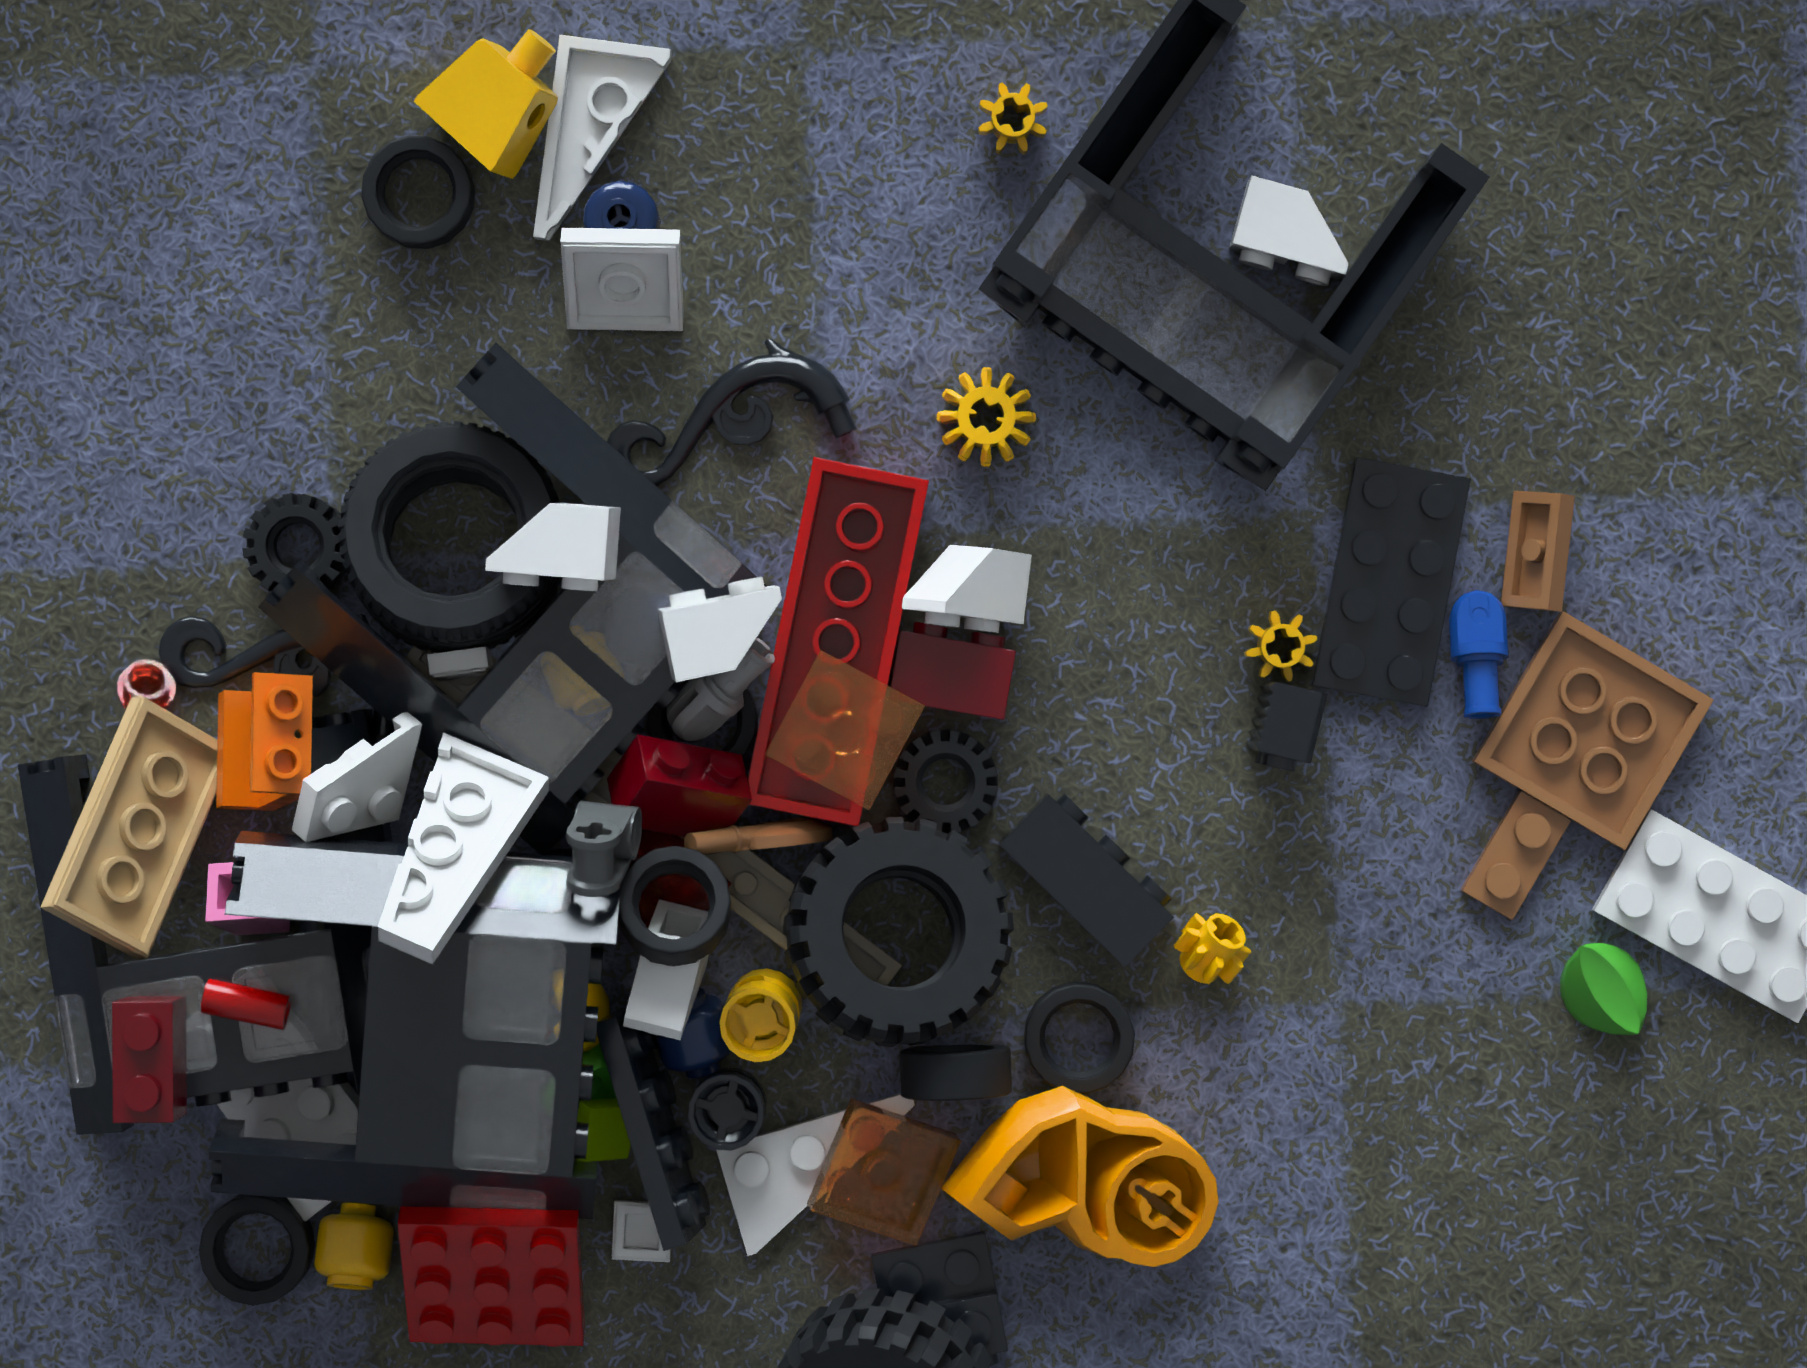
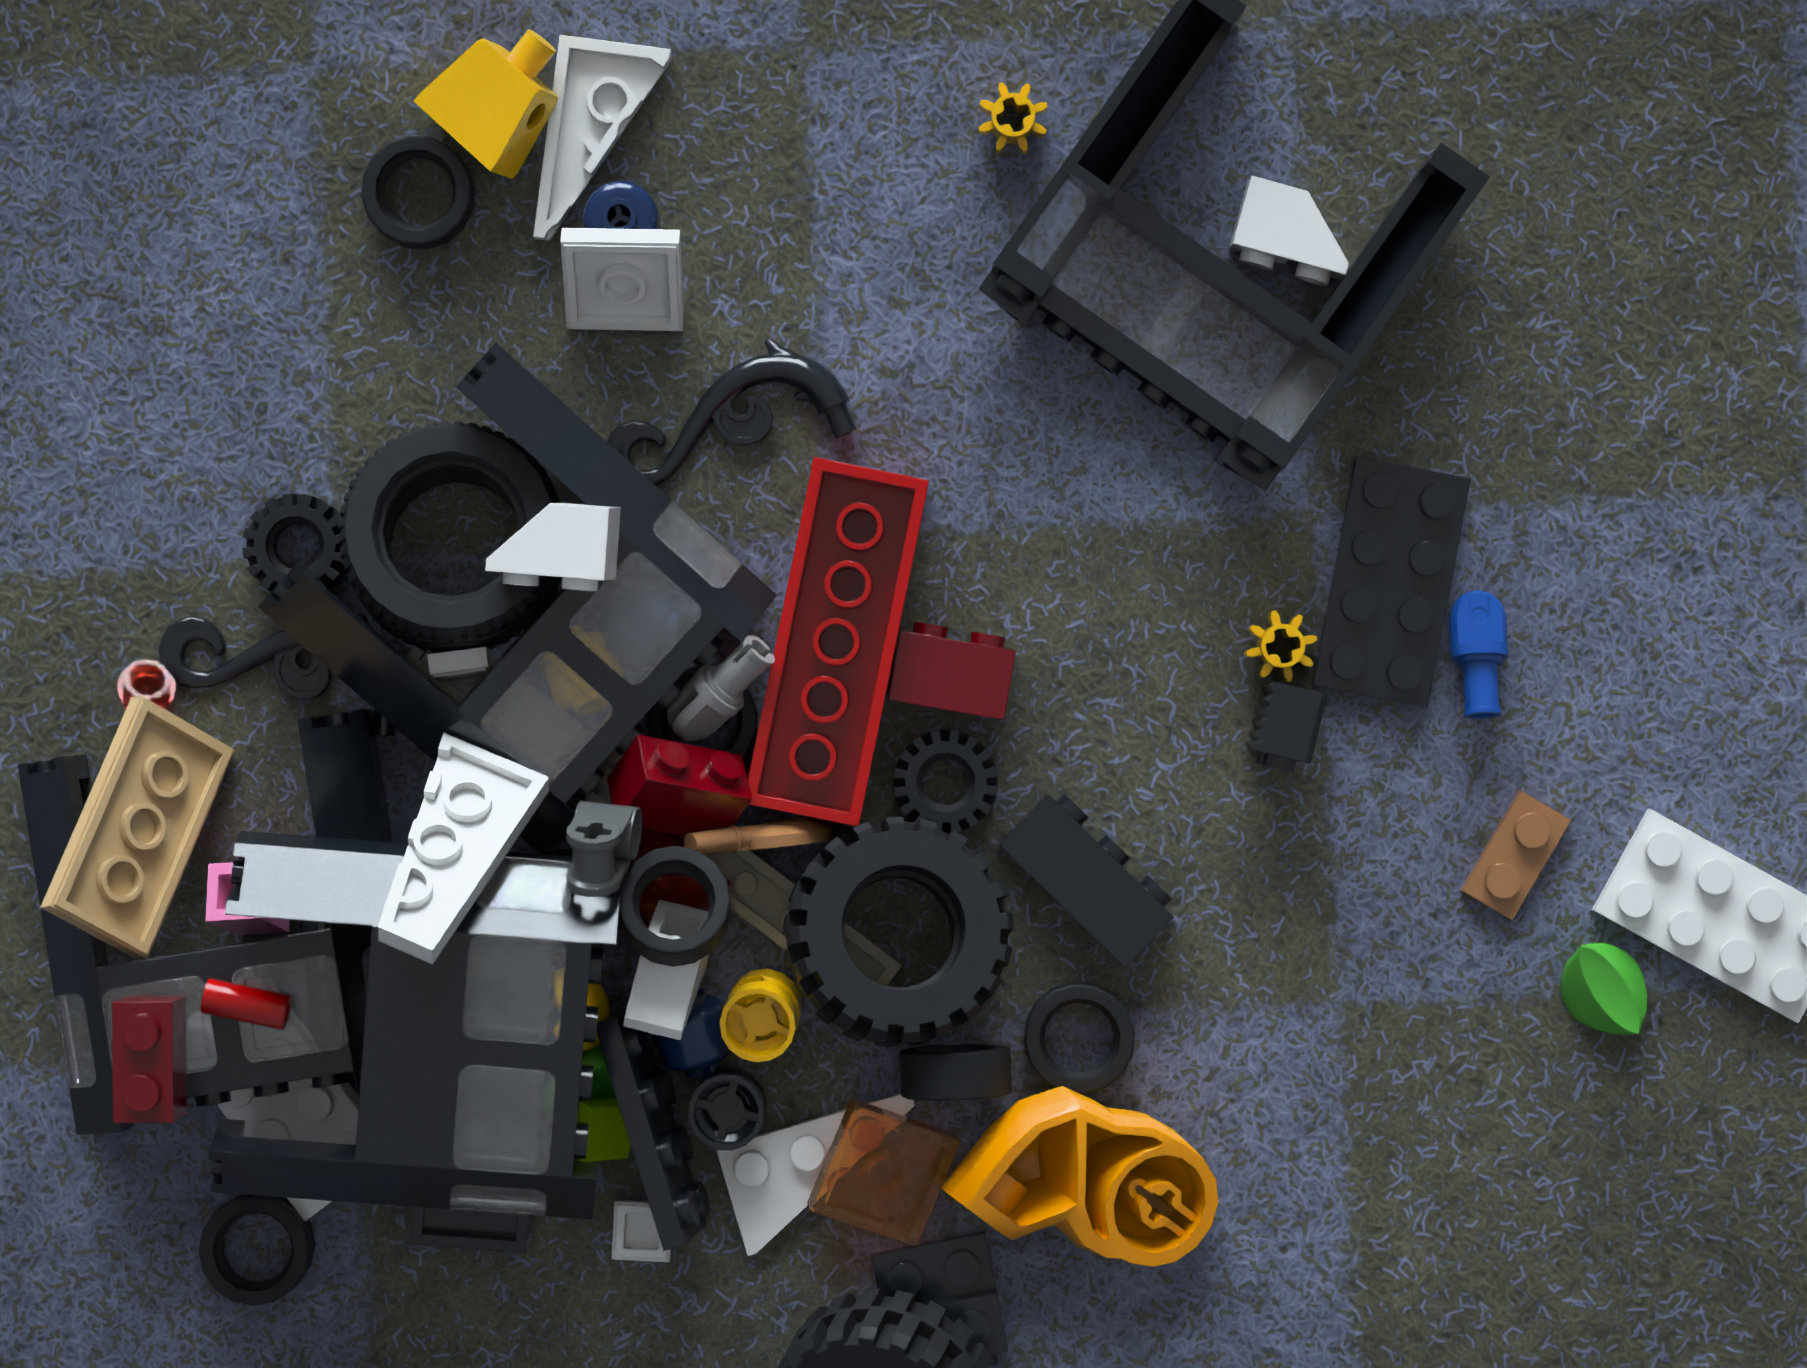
orange panel [216,672,313,811] -> none
white wing [292,712,422,842] -> none
yellow head [314,1203,394,1290] -> none
red plate [398,1206,585,1347] -> none
white slope [657,577,782,682] -> none
clear orange plate [765,650,925,810] -> none
white slope [902,545,1032,633] -> none
yellow gear [937,367,1036,467] -> none
yellow gear [1174,913,1251,985] -> none
medium nougat plate [1472,611,1714,850] -> none
medium nougat plate [1501,491,1575,612] -> none

